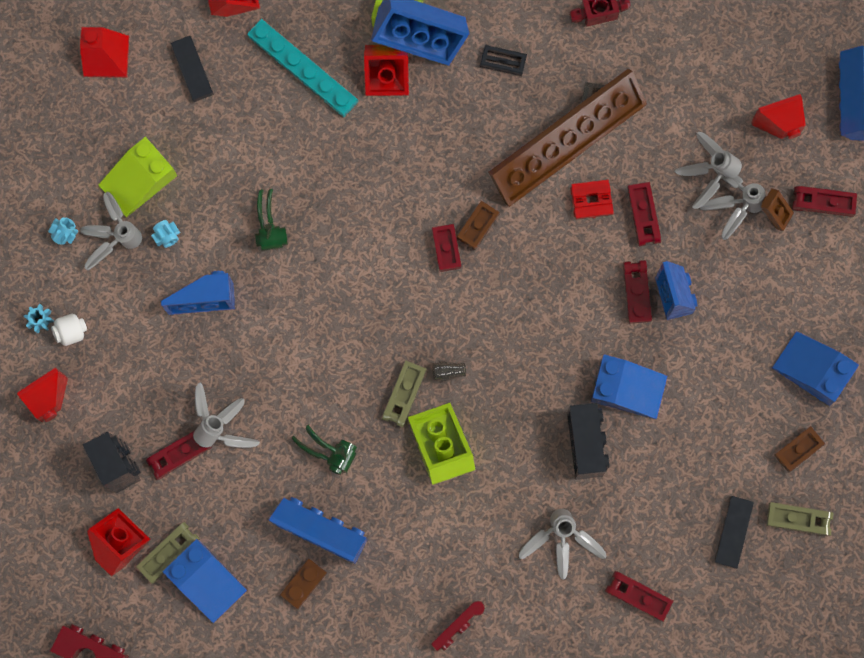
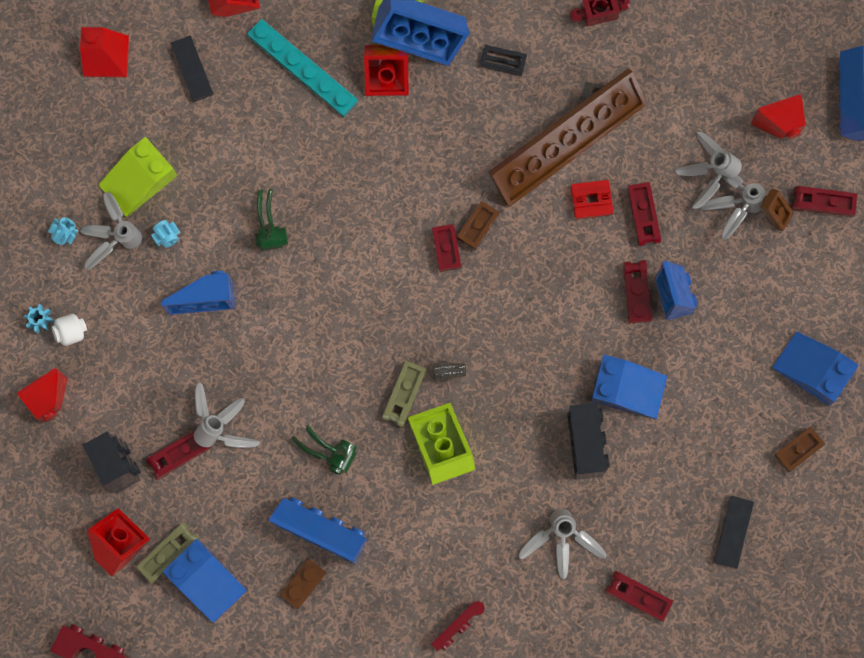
olive plate [766,502,834,536] -> none

